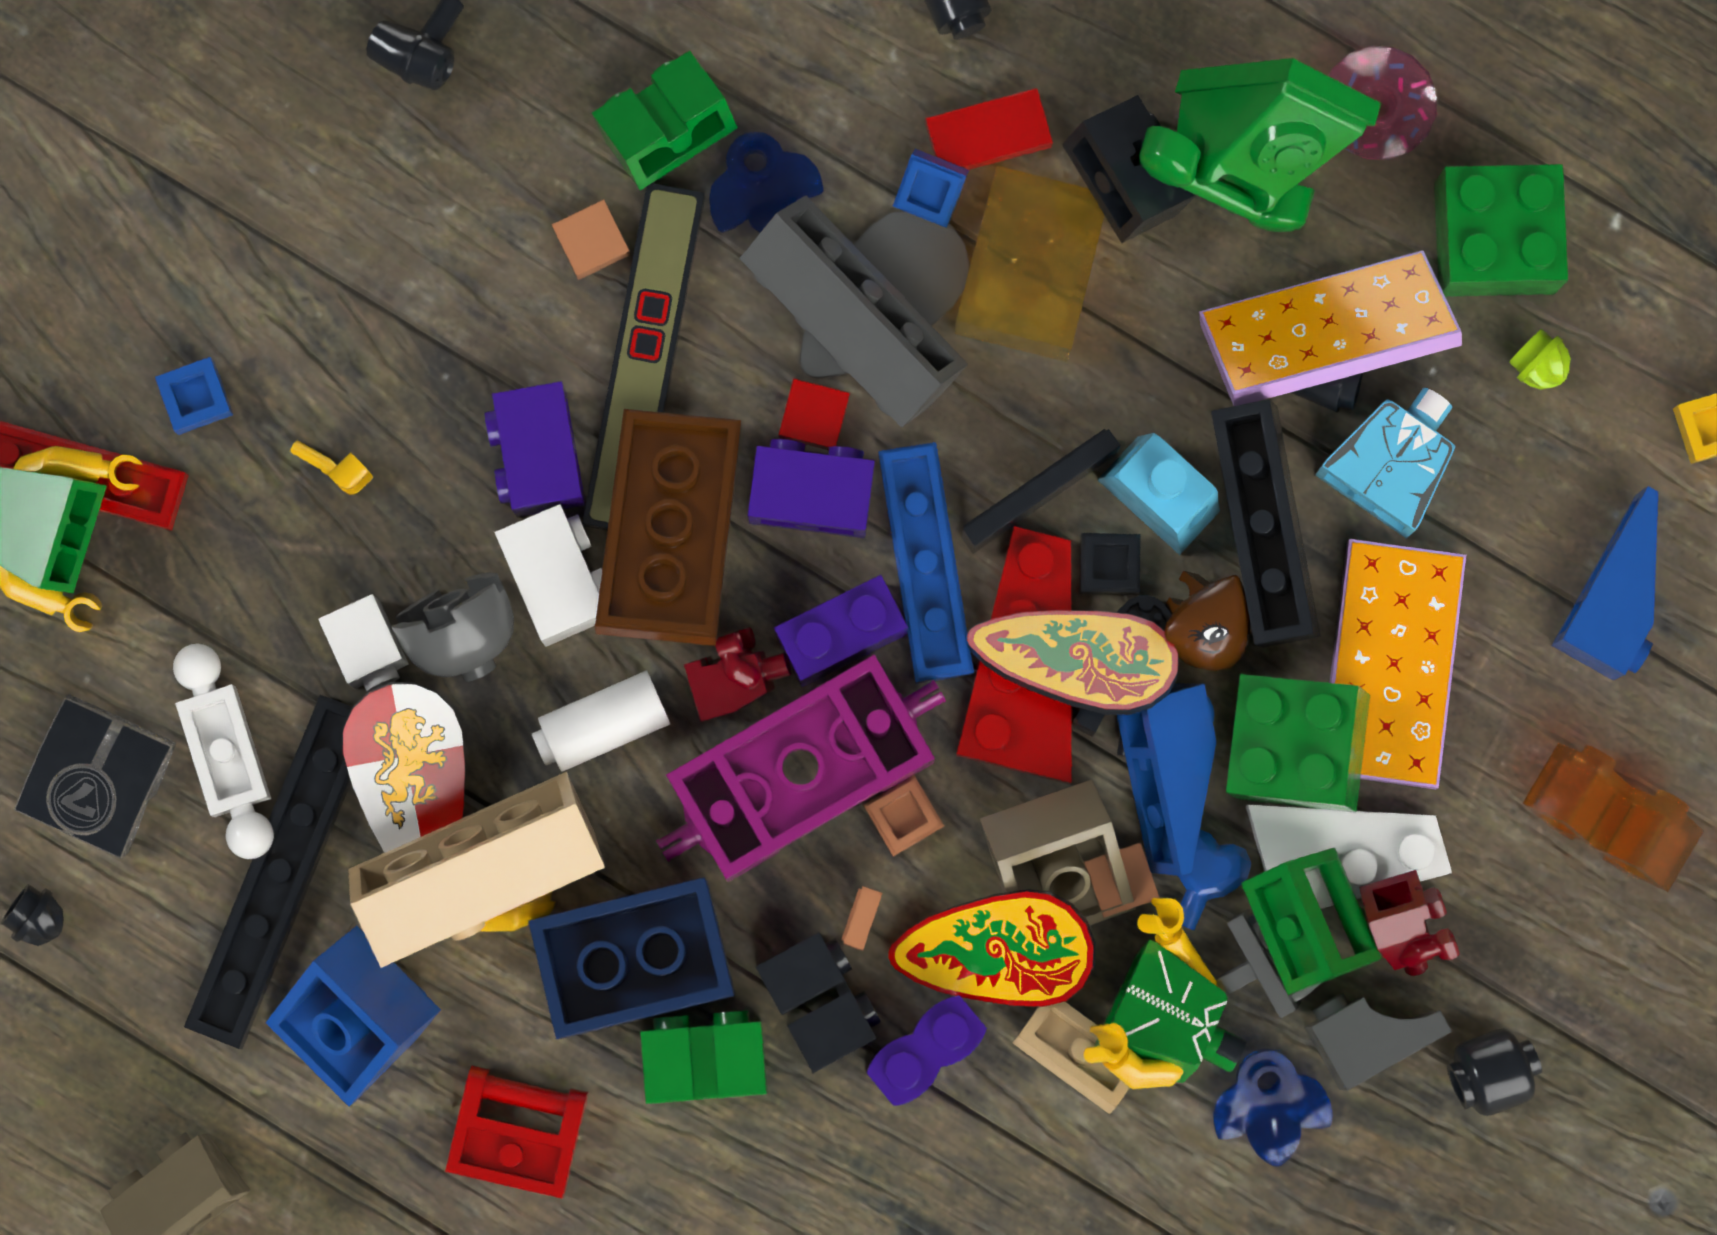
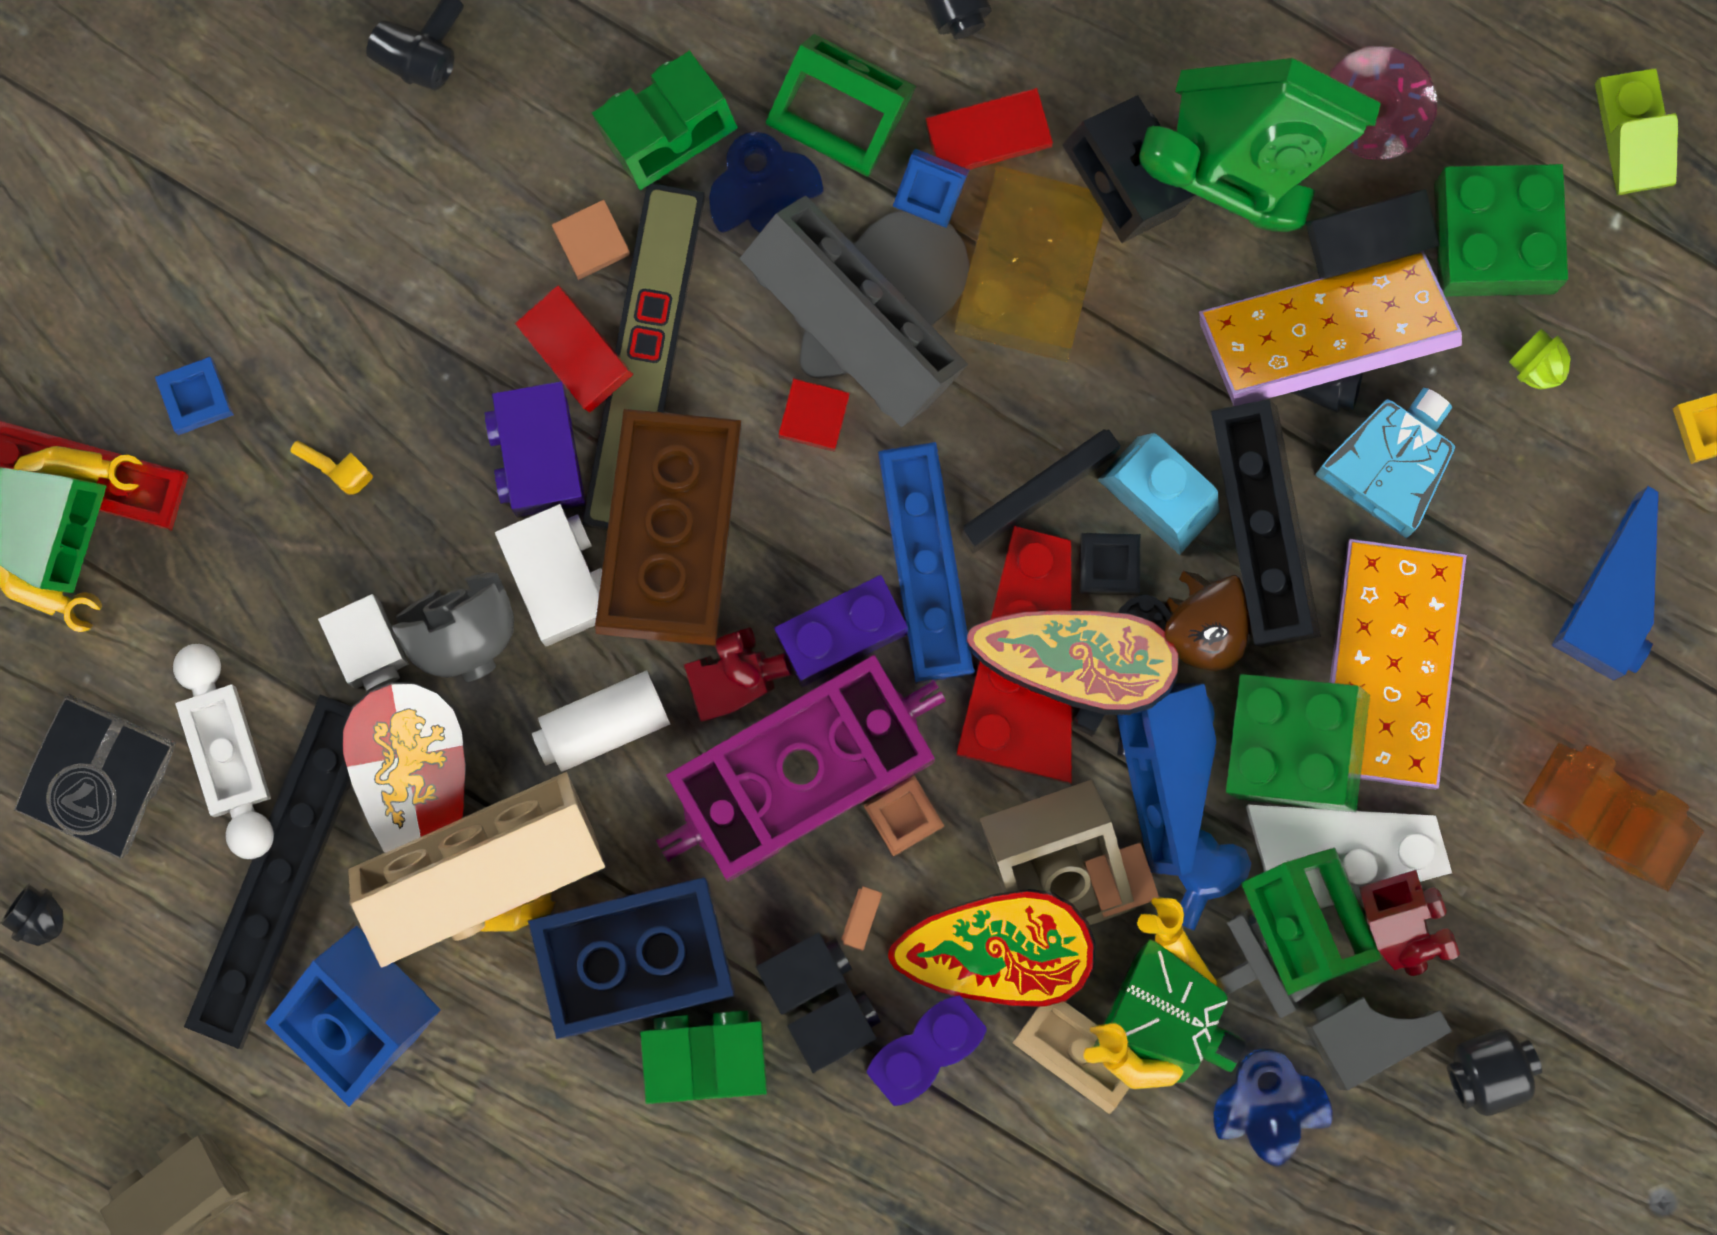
red plate [445,1065,589,1199] -> none
dark purple brick [748,439,875,538] -> none
none -> red tile [514,285,634,413]
none -> green tile [765,34,917,177]
none -> black slope [1306,189,1440,279]
none -> lime slope [1595,68,1678,195]

